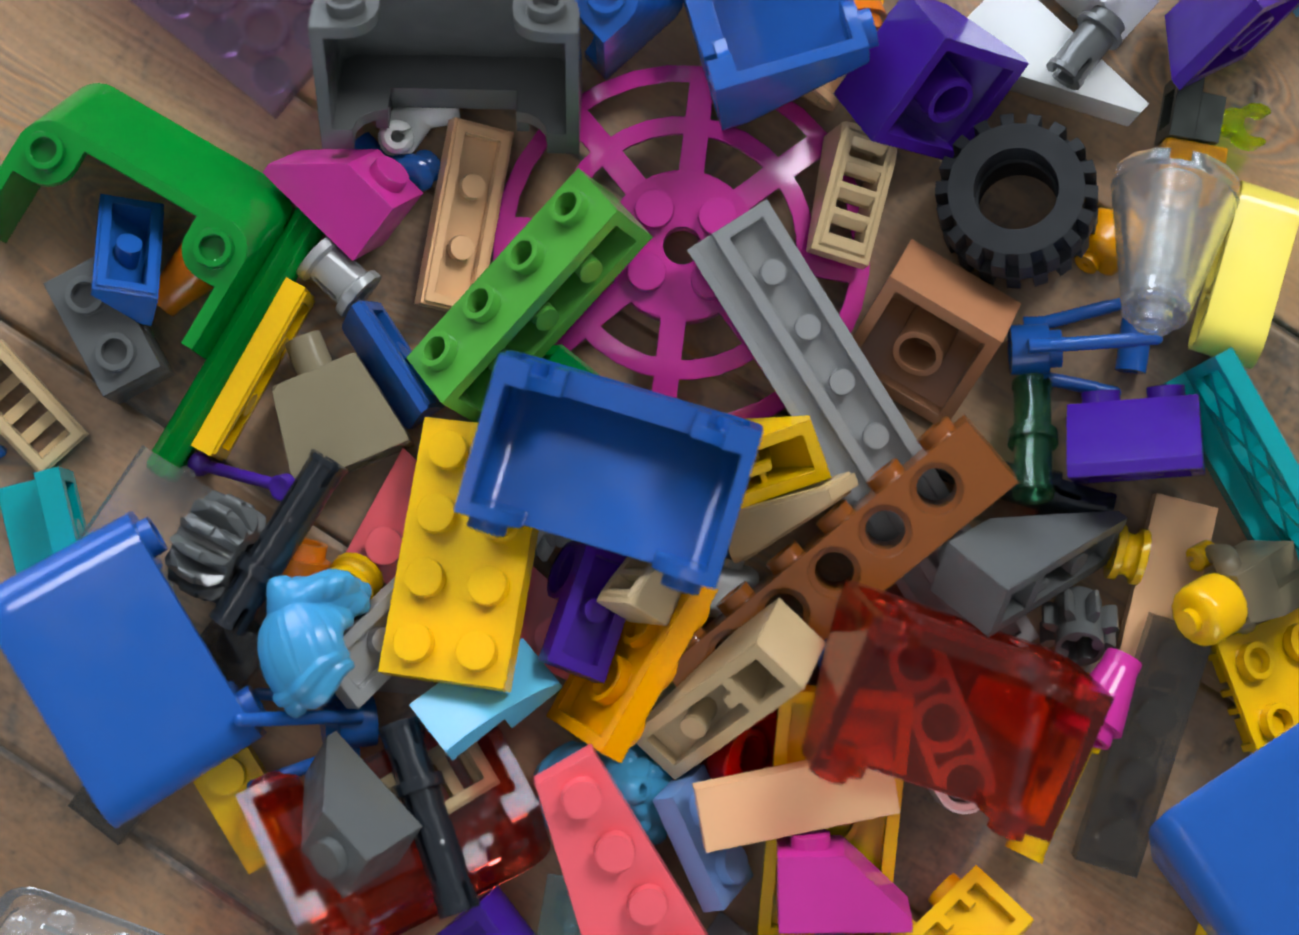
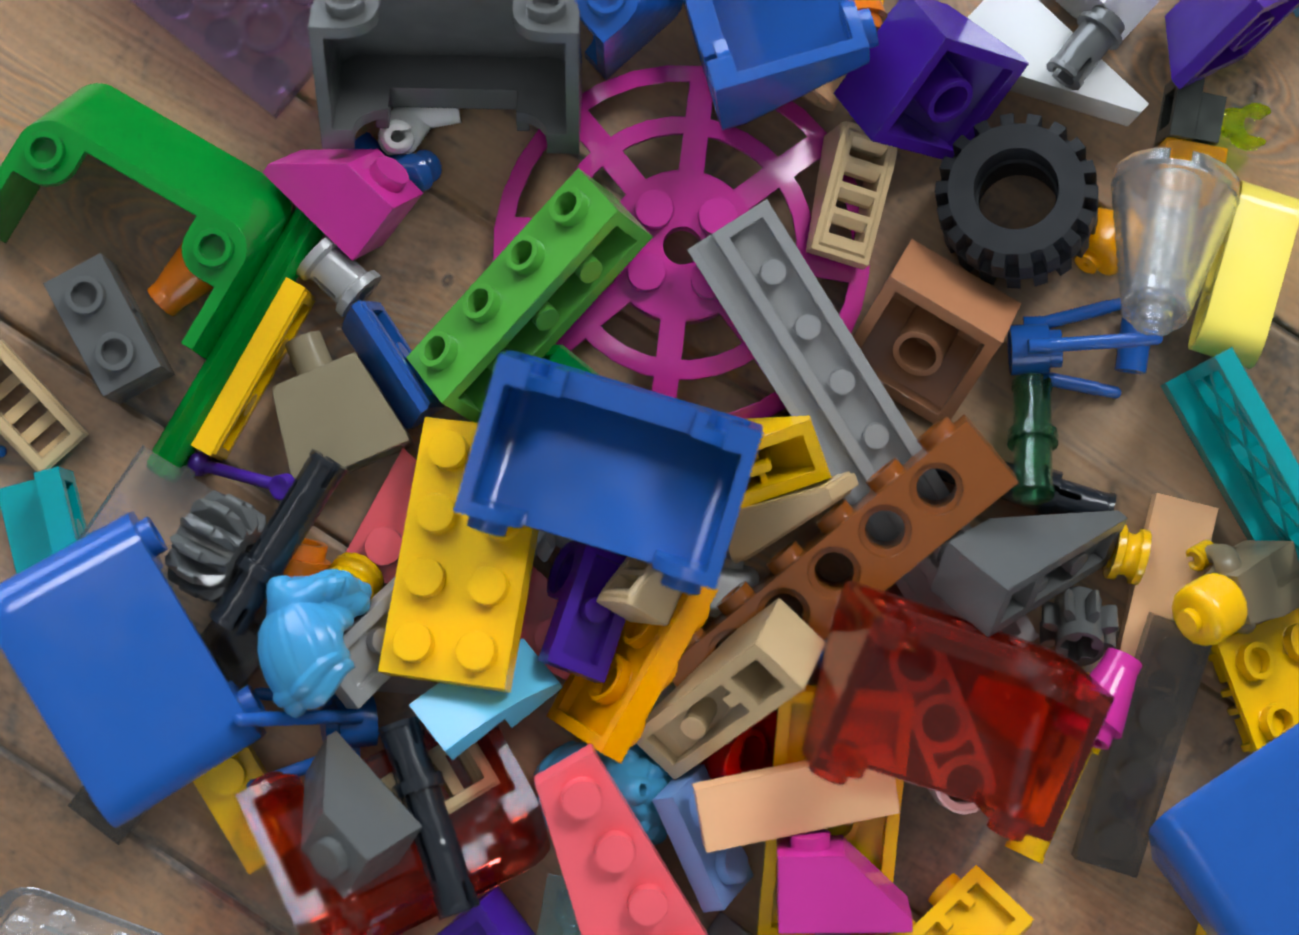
blue slope [91,194,165,326] -> none
light nougat tile [414,117,514,312] -> none
dark purple slope [1067,384,1206,485] -> none

